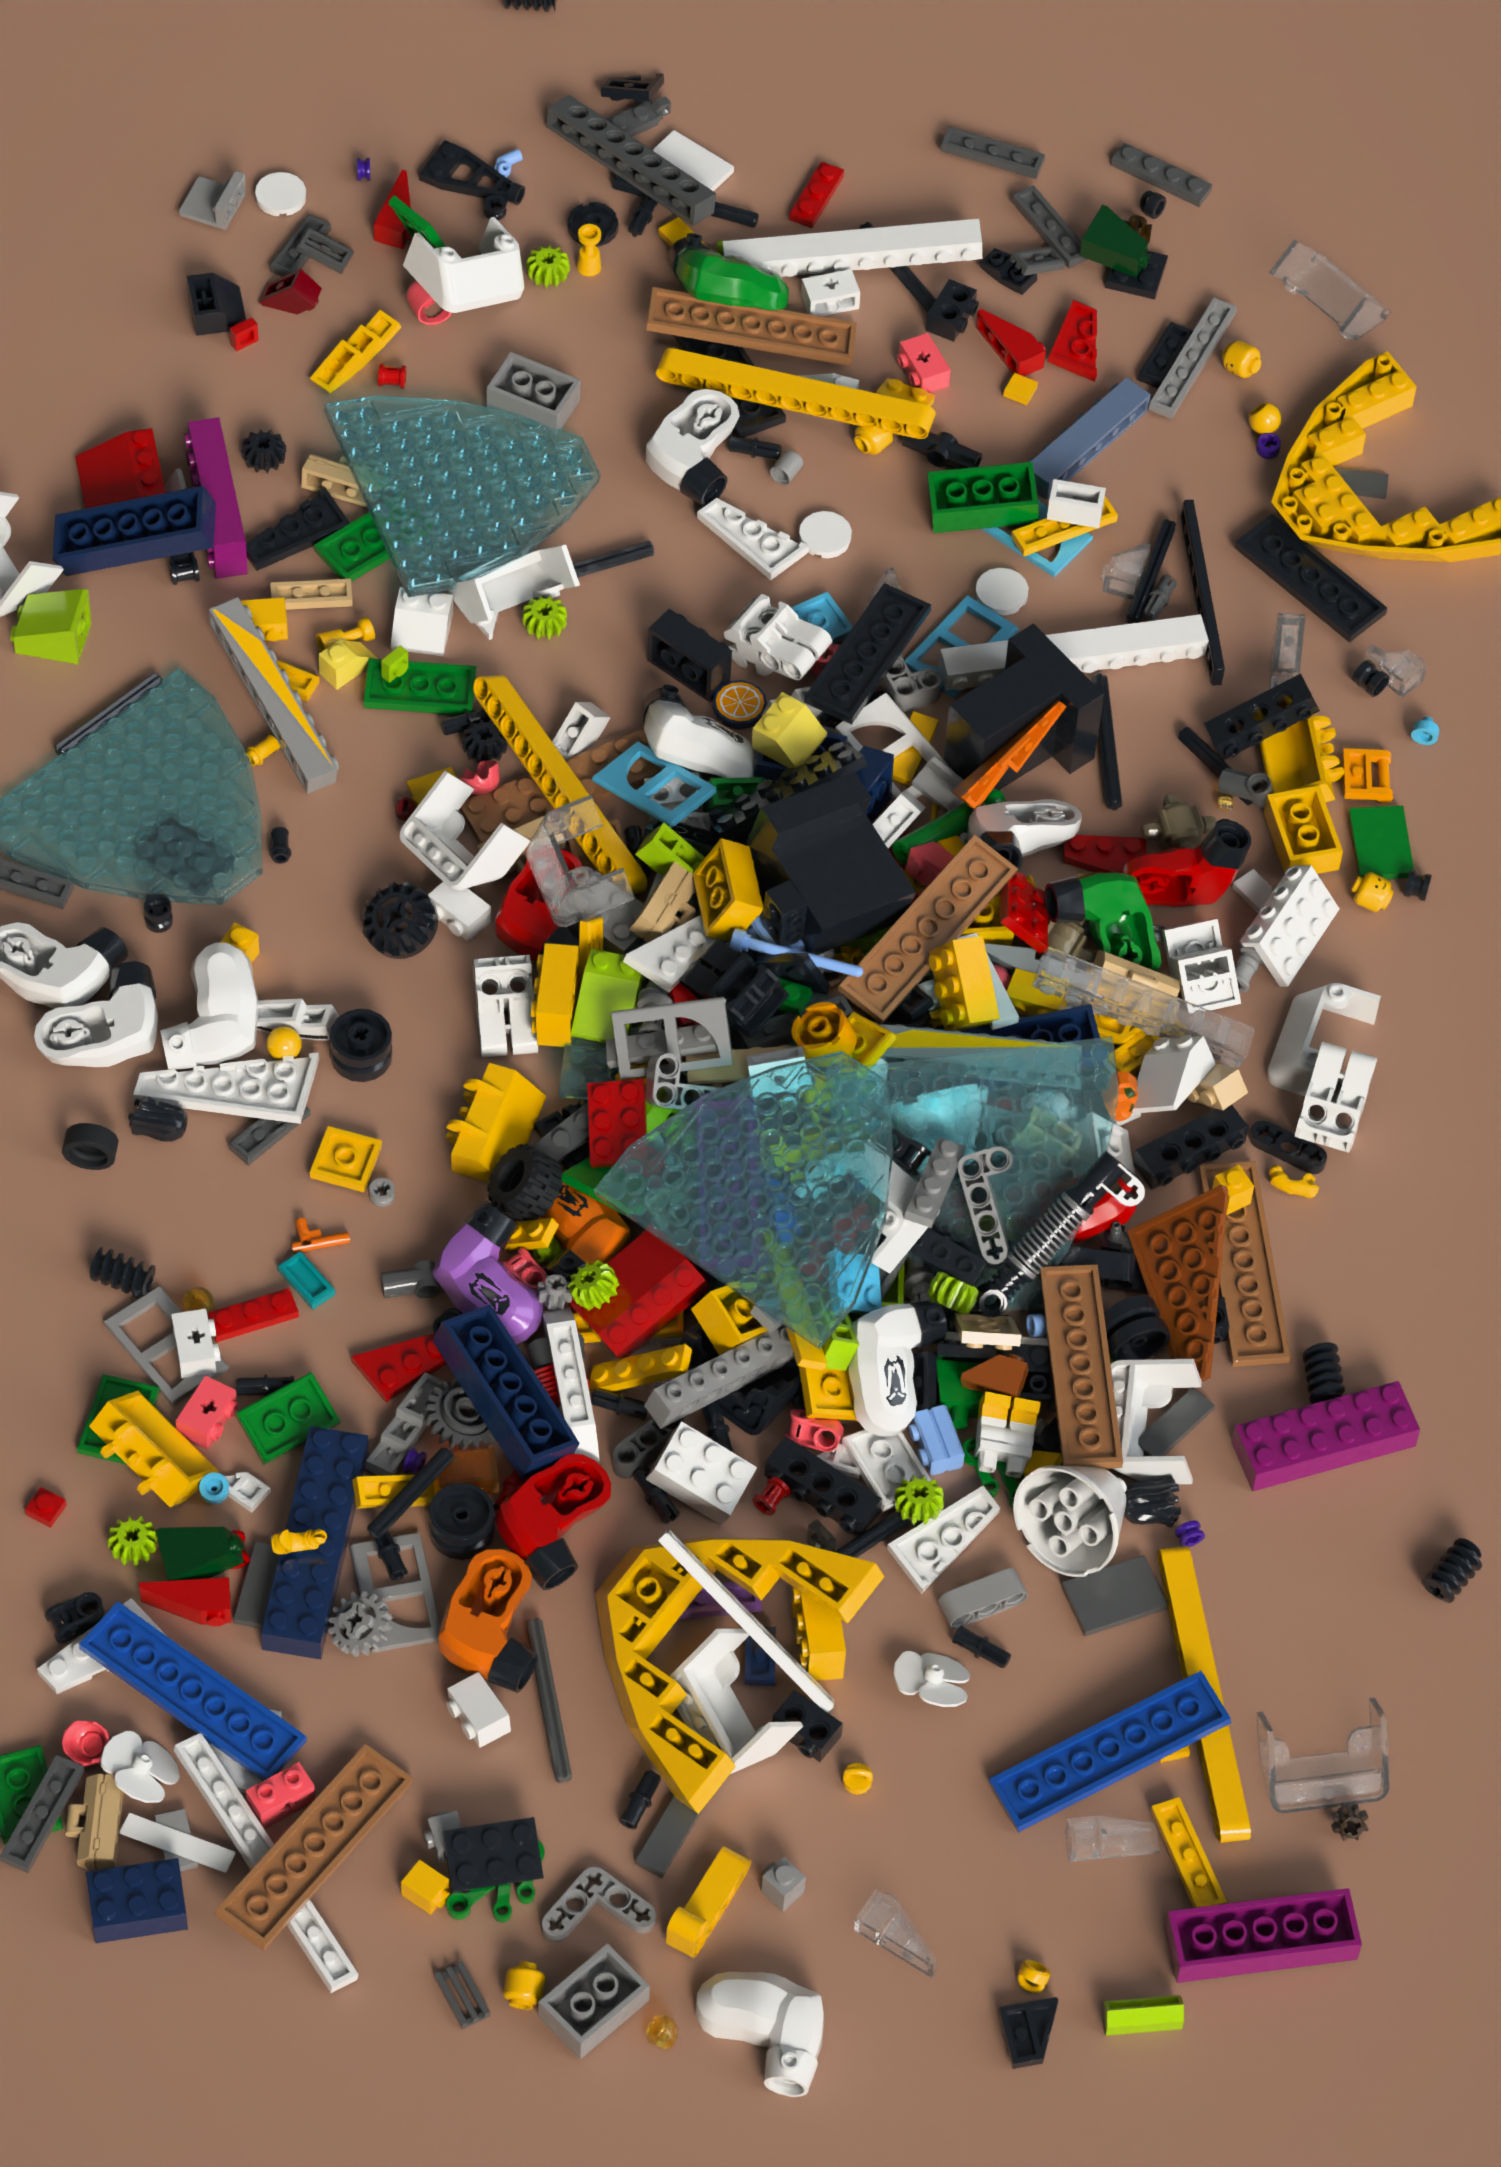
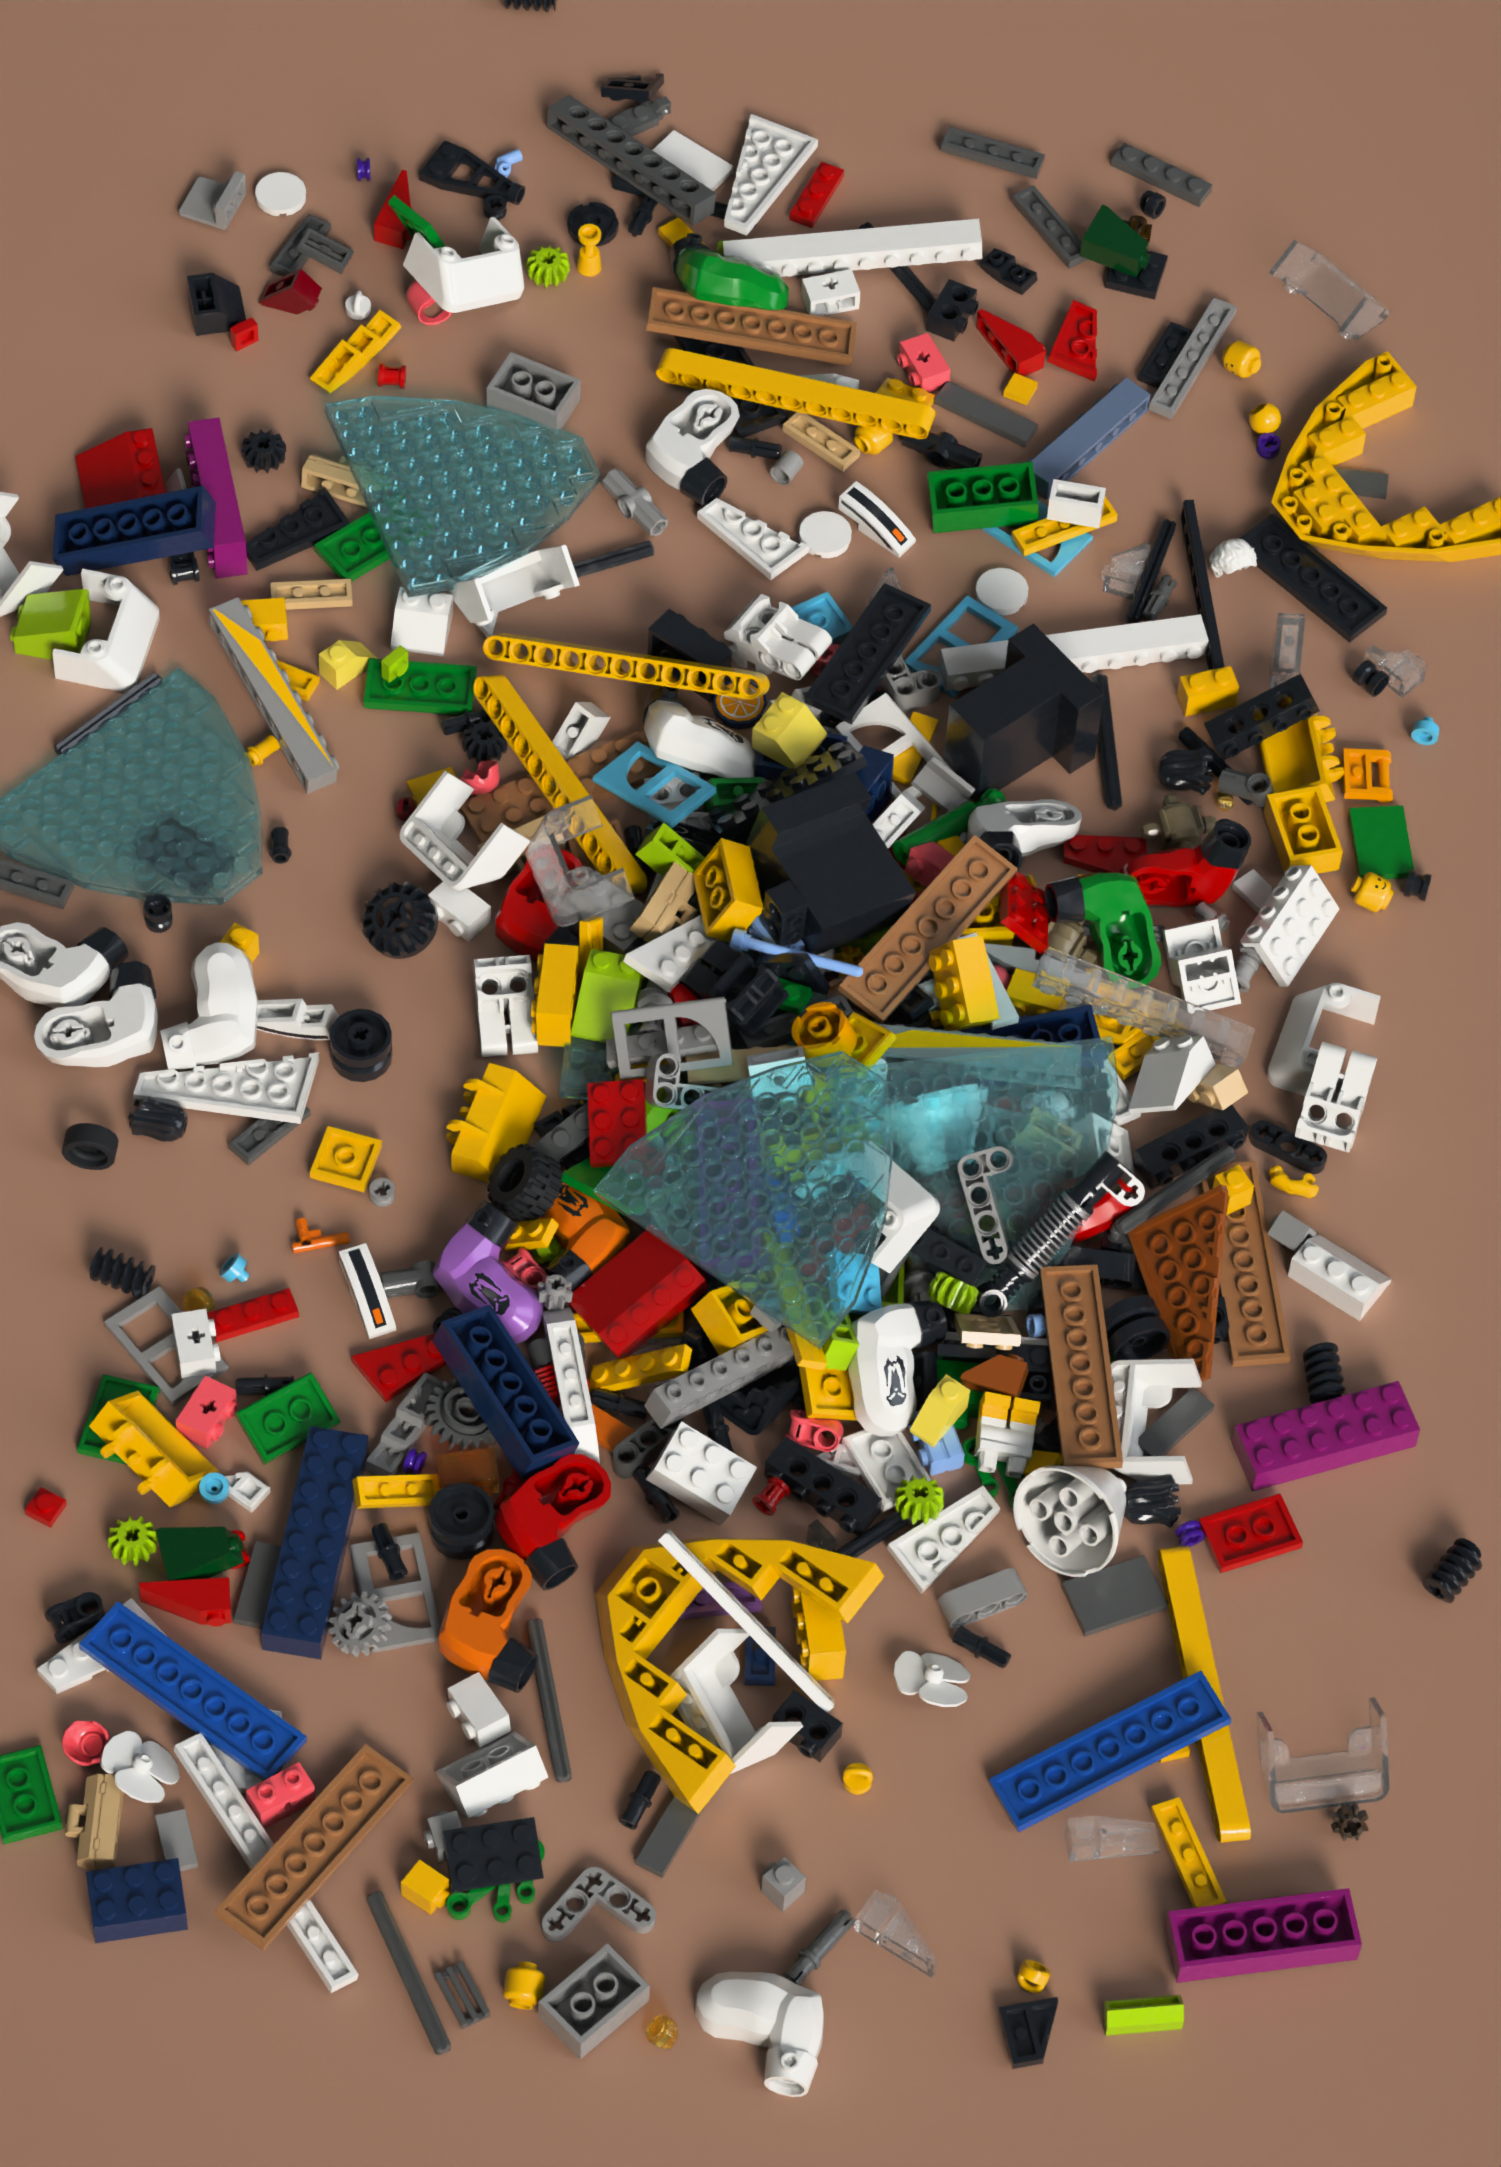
dark grey plate [0,1755,84,1873] -> none
white sticker [119,1813,236,1873] -> none
yellow piece [266,1026,302,1060] -> none
yellow piece [271,1529,327,1554] -> none
teal tile [277,1251,336,1310] -> none
yellow piece [316,617,375,653] -> none
black axle [367,1448,455,1538] -> none
lime gear [522,595,567,640] -> none
lime gear [568,1260,620,1311] -> none
yellow beam [666,1846,752,1958] -> none
black piece [876,1127,932,1176] -> none
light grey plate [904,1137,966,1228] -> none
orange wedge [951,700,1066,810] -> none
dark grey tile [1010,246,1066,276] -> none
tan piece [1088,950,1180,1007] -> none
orange rock [1102,1071,1138,1122] -> none
none -> white windscreen [52,569,160,692]
none -> medium azure tile [219,1253,250,1283]
none -> white slope [339,1243,396,1339]
none -> white tile [345,290,371,320]
none -> dark grey axle [367,1891,451,2055]
none -> white slope [435,1731,548,1818]
none -> yellow beam [483,633,770,699]
none -> orange tile [591,1403,635,1453]
none -> light grey piece [602,469,668,537]
none -> white wing [724,114,818,236]
none -> tan plate [782,412,860,472]
none -> dark grey pin [782,1909,856,1986]
none -> white slope [838,481,916,558]
none -> light yellow slope [910,1374,970,1448]
none -> dark grey tile [934,381,1038,447]
none -> dark grey axle [1114,1146,1236,1234]
none -> black piece [1158,746,1213,795]
none -> yellow brick [1177,666,1239,717]
none -> light grey pin [1193,901,1230,934]
none -> red plate [1198,1493,1303,1573]
none -> white hair [1209,538,1257,578]
none -> light grey brick [1267,1210,1317,1253]
none -> white slope [1288,1235,1391,1321]

